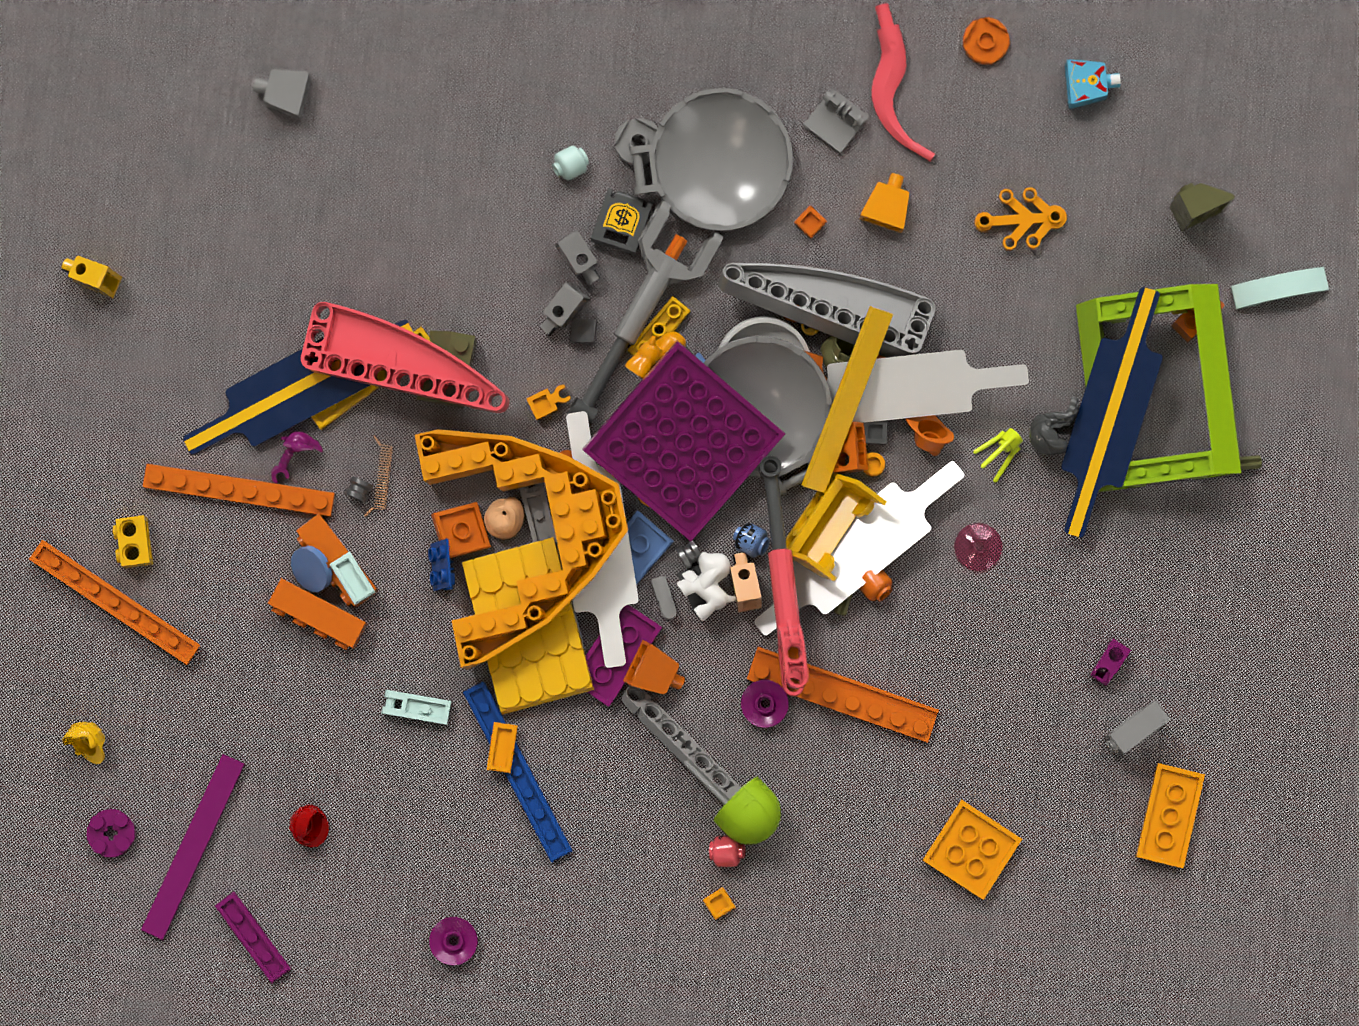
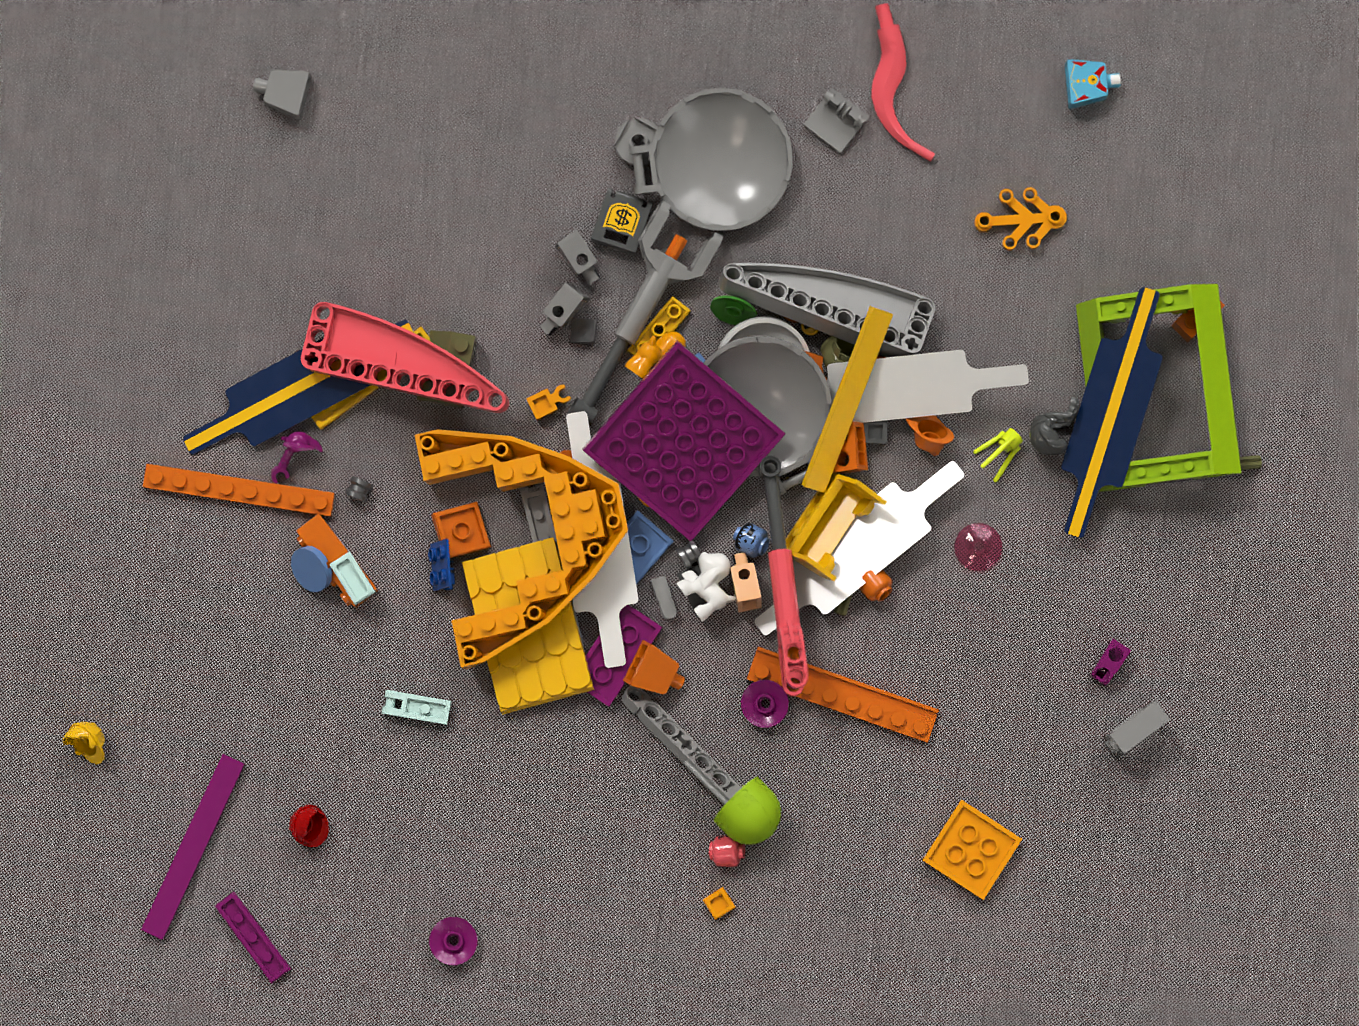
orange plate [29,540,201,665] -> none
yellow torso [61,256,122,298] -> none
magenta plate [87,809,136,857] -> none
yellow brick [113,515,153,568] -> none
orange brick [268,578,368,650] -> none
light nougat piece [364,435,393,517] -> none
blue tile [463,681,572,863] -> none
light nougat hair [484,497,525,540] -> none
light orange tile [487,722,518,773] -> none
light aqua head [552,146,589,181] -> none
orange tile [794,205,827,239] -> none
light orange torso [860,173,909,233] -> none
light orange tile [863,452,885,477] -> none
orange tile [962,17,1010,65] -> none
light orange plate [1135,763,1205,868] -> none
olive slope [1169,183,1235,231] -> none
light aqua slope [1231,267,1329,310] -> none
none -> bright green dish [710,295,757,325]

